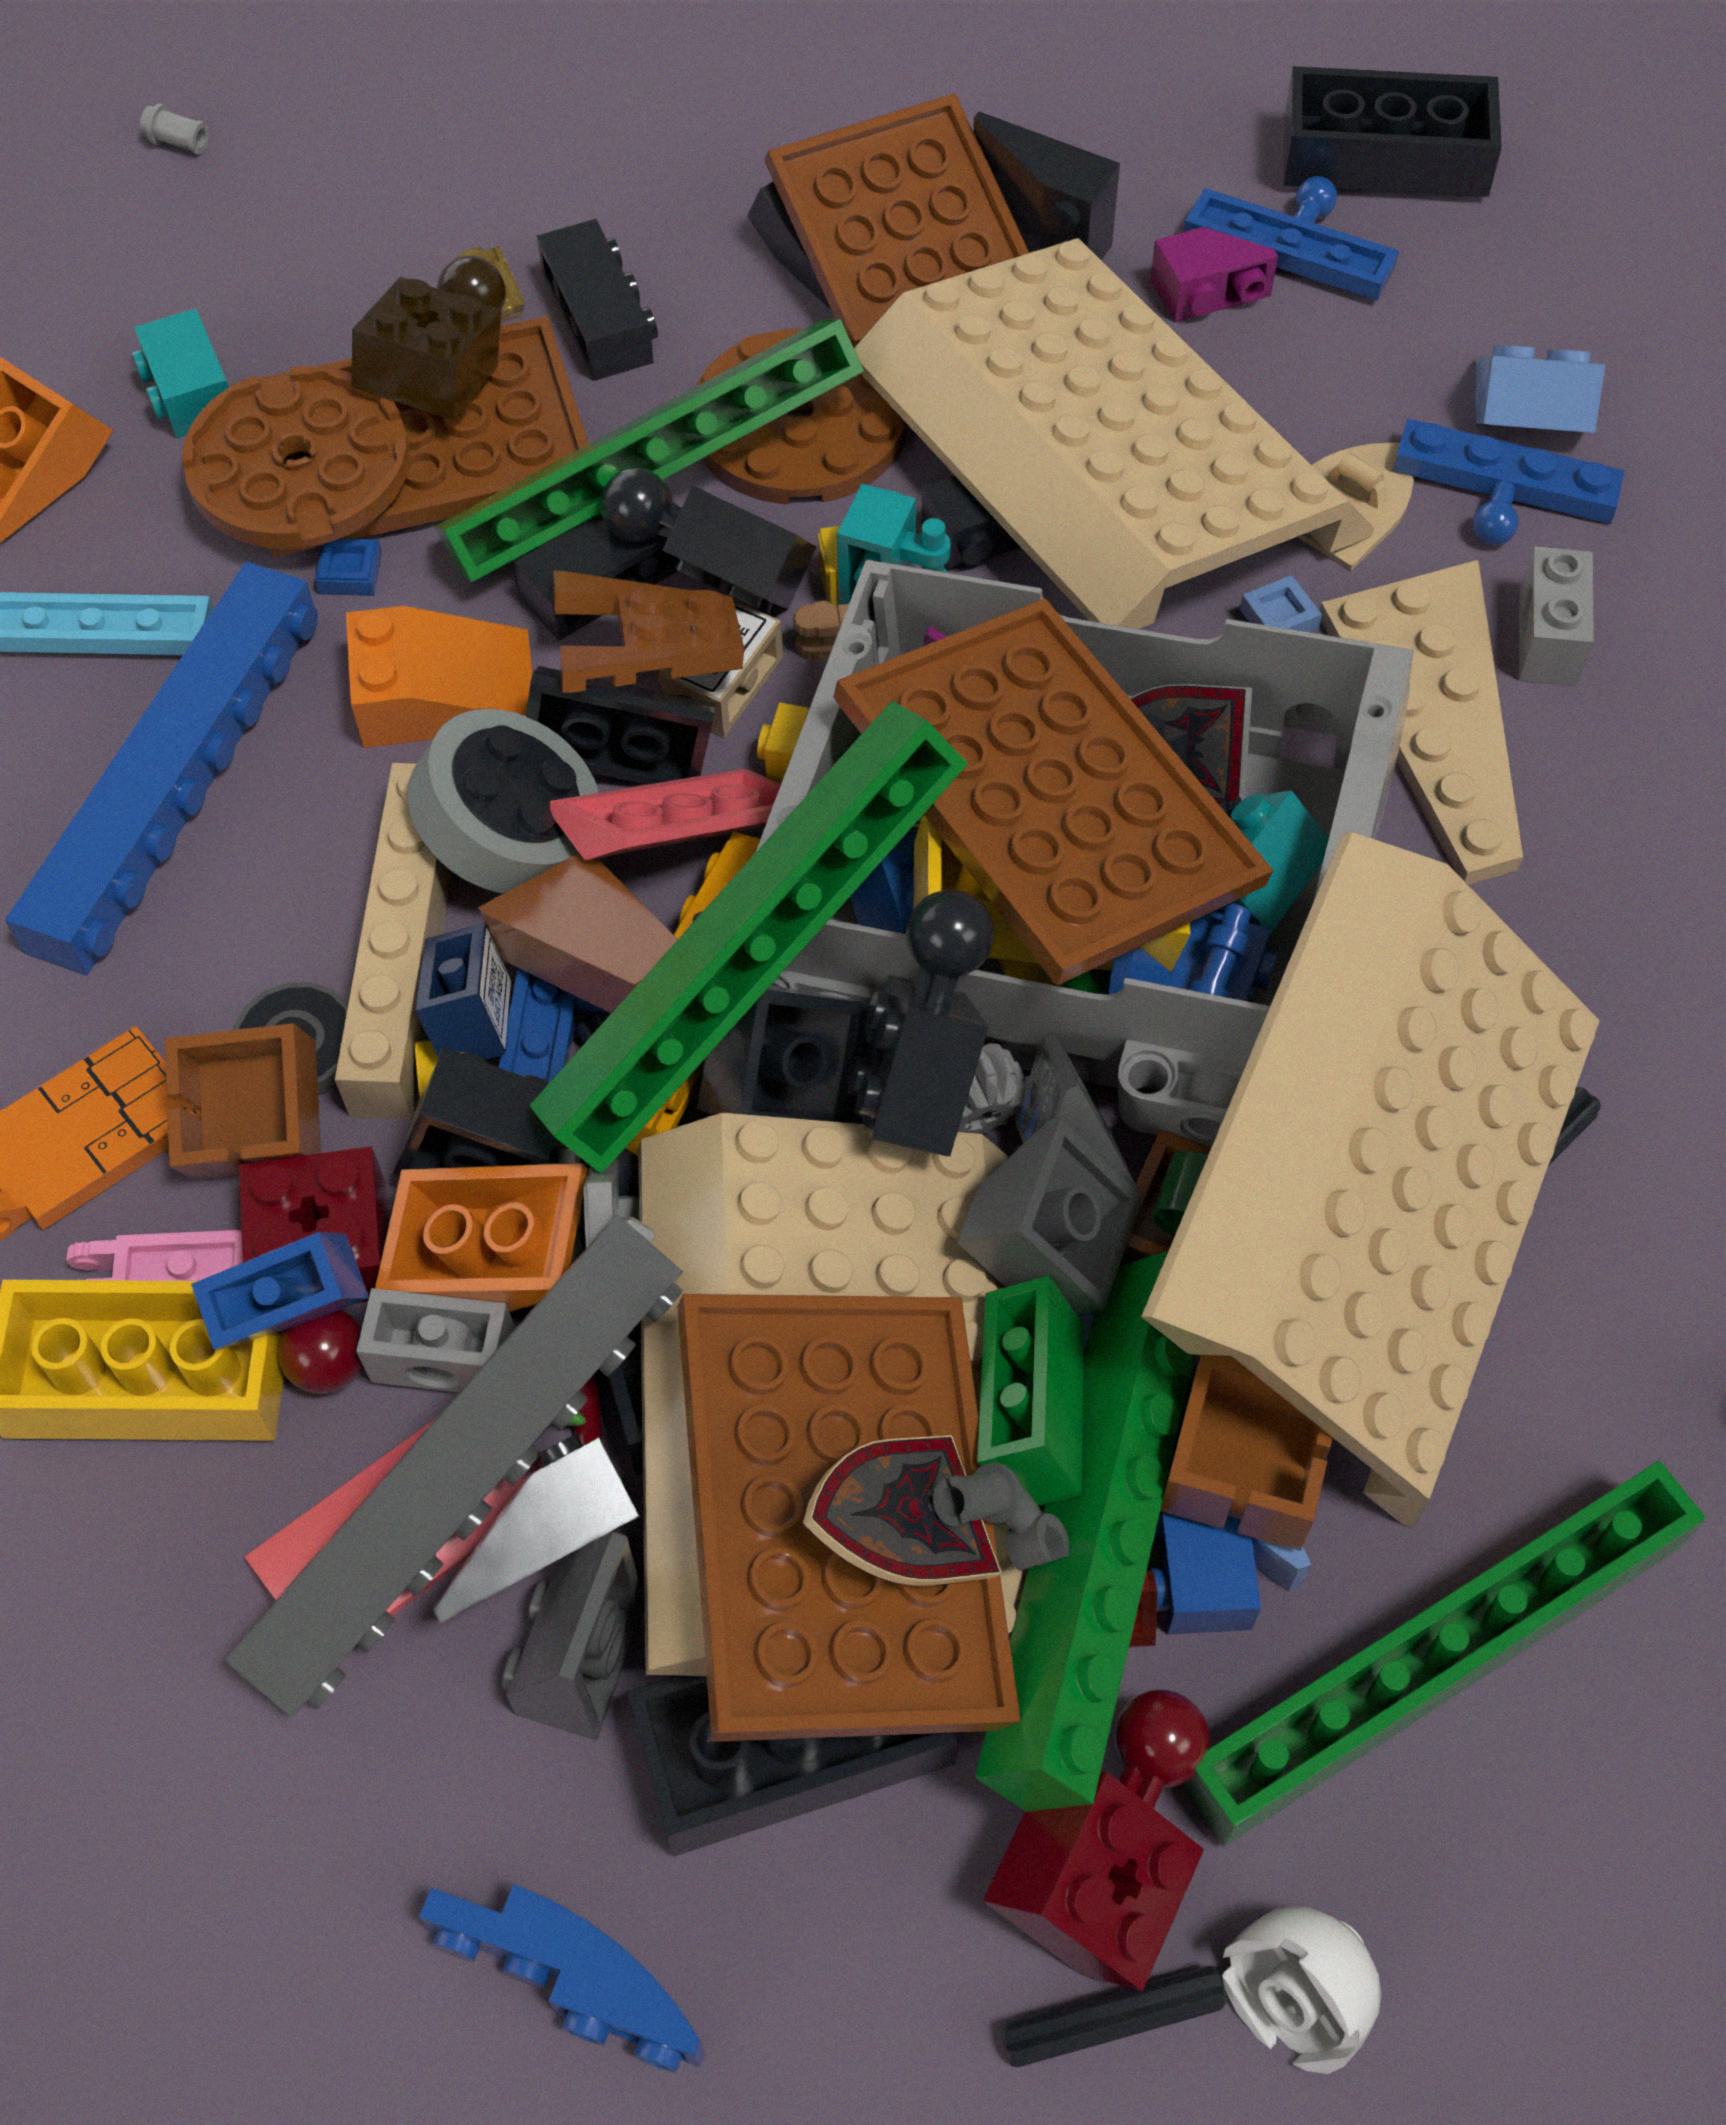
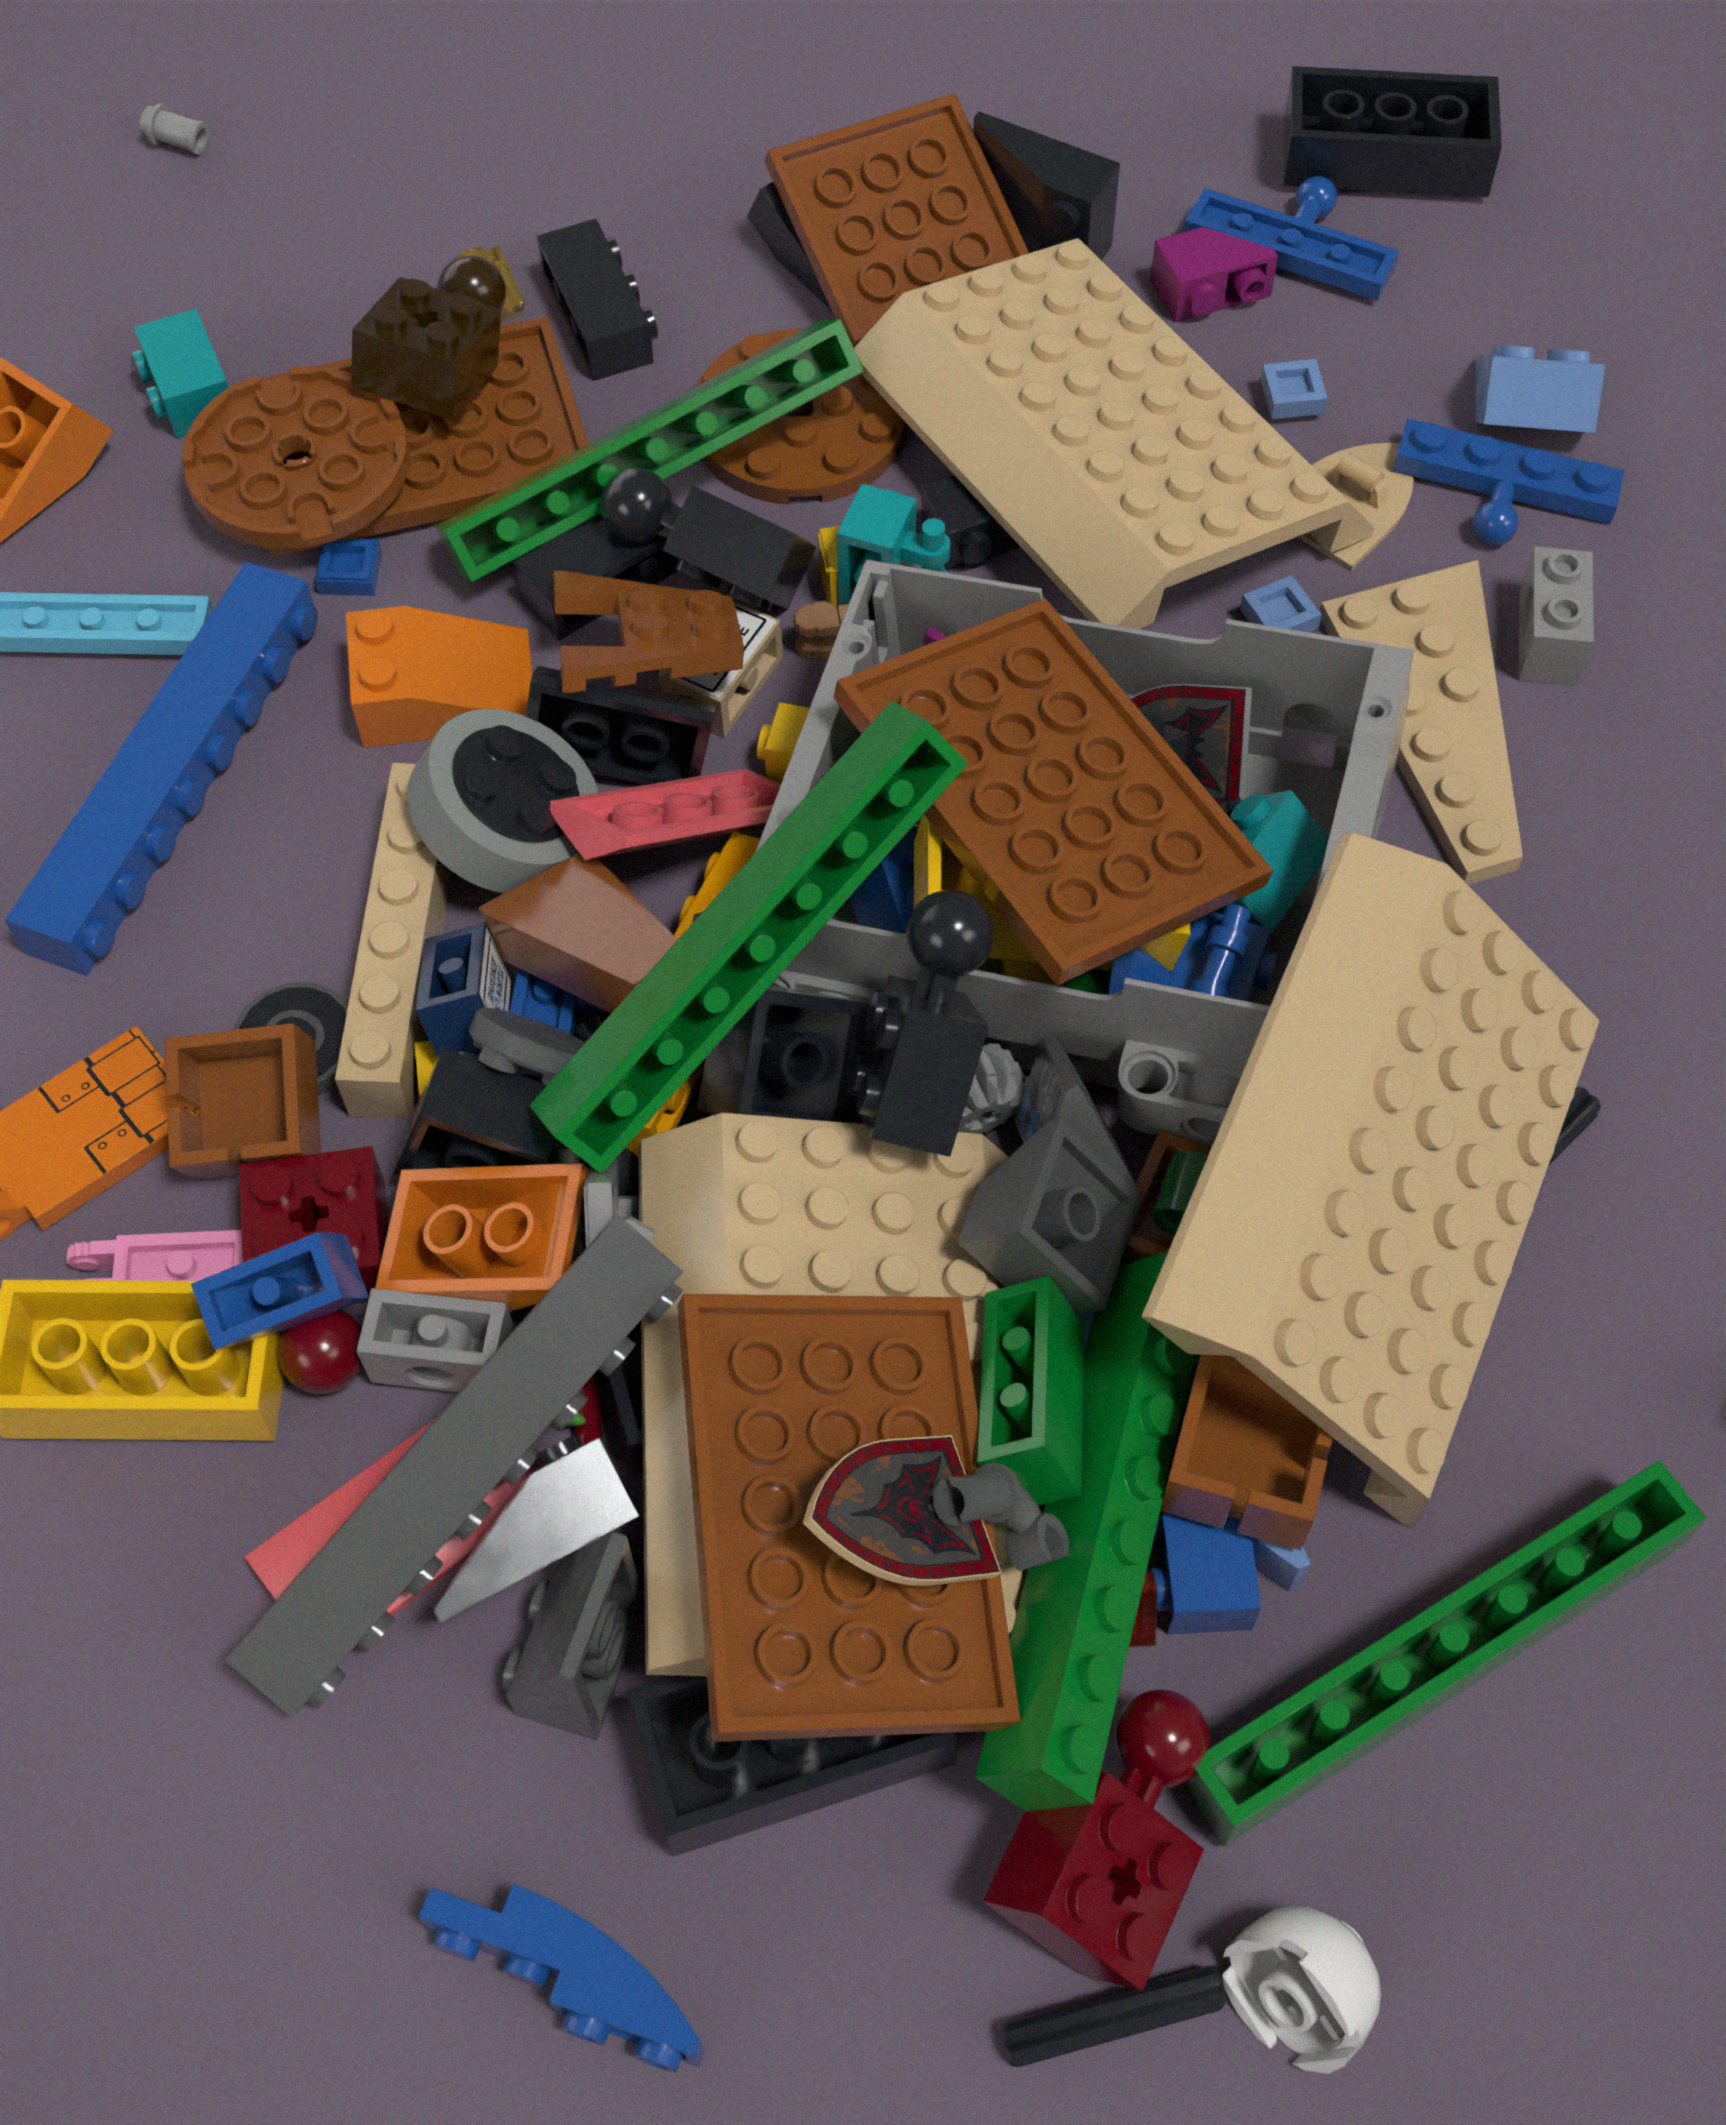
none -> dark grey tile [469,1008,585,1085]
none -> medium blue plate [1260,359,1328,419]

